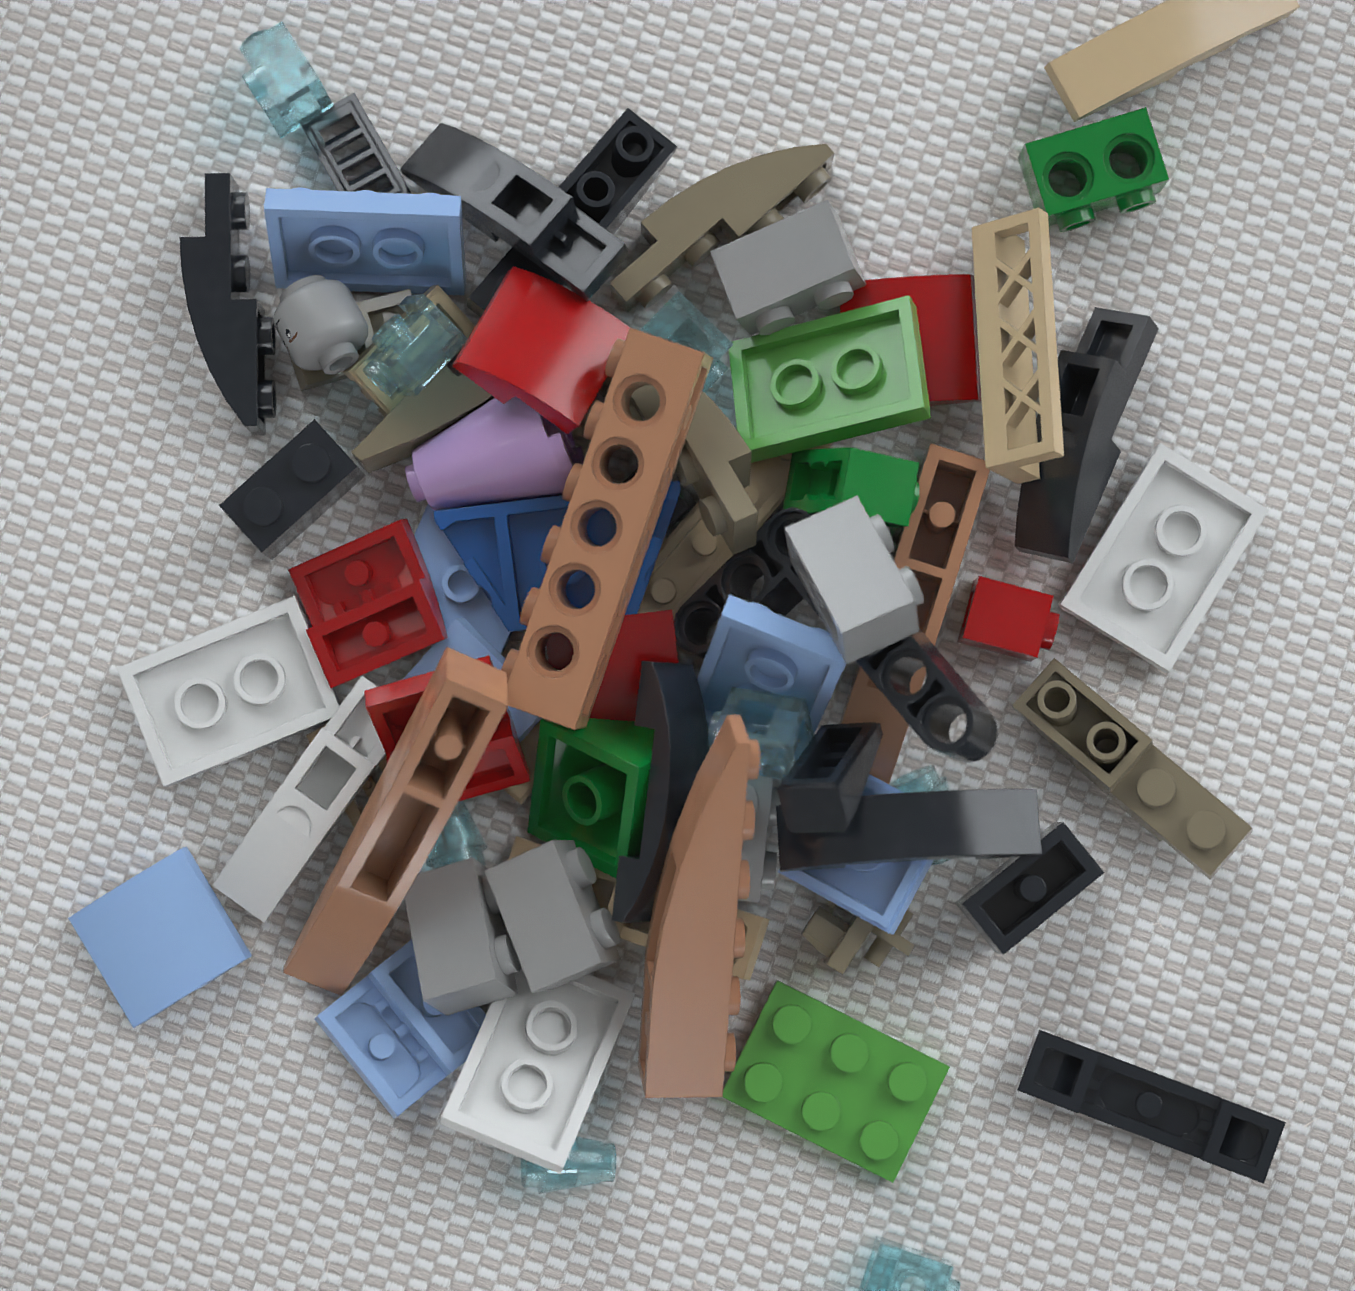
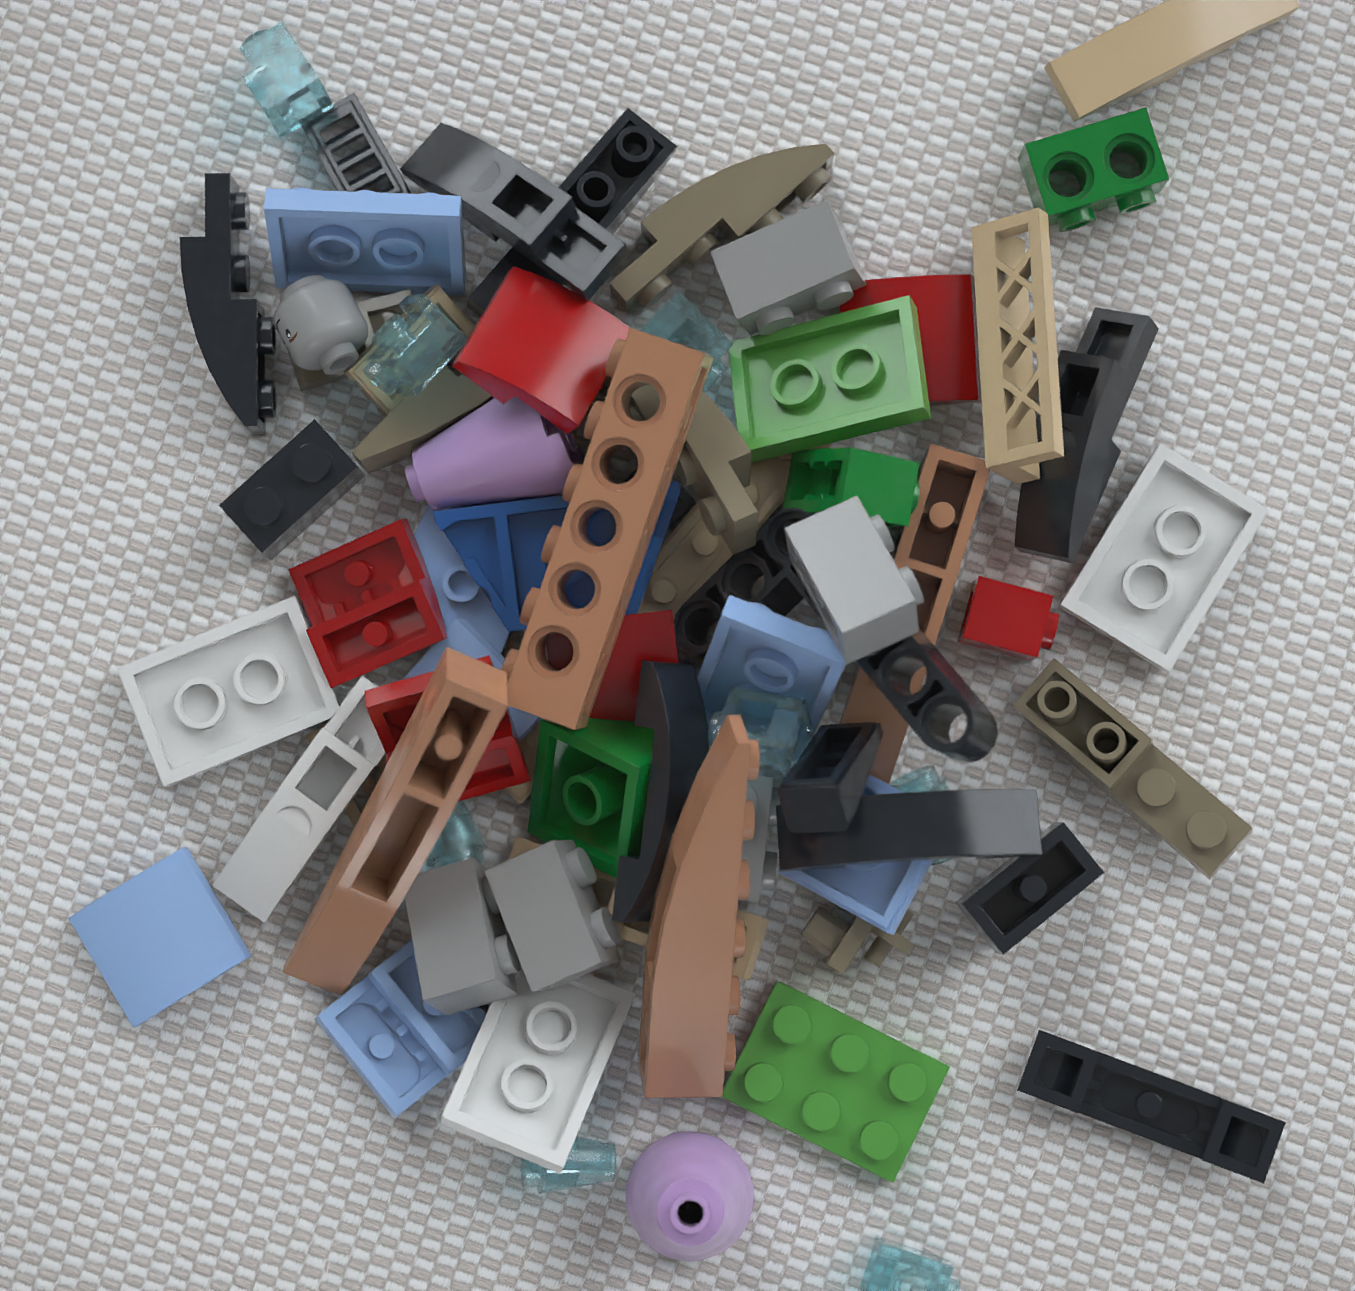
none -> lavender cone [626,1132,754,1261]

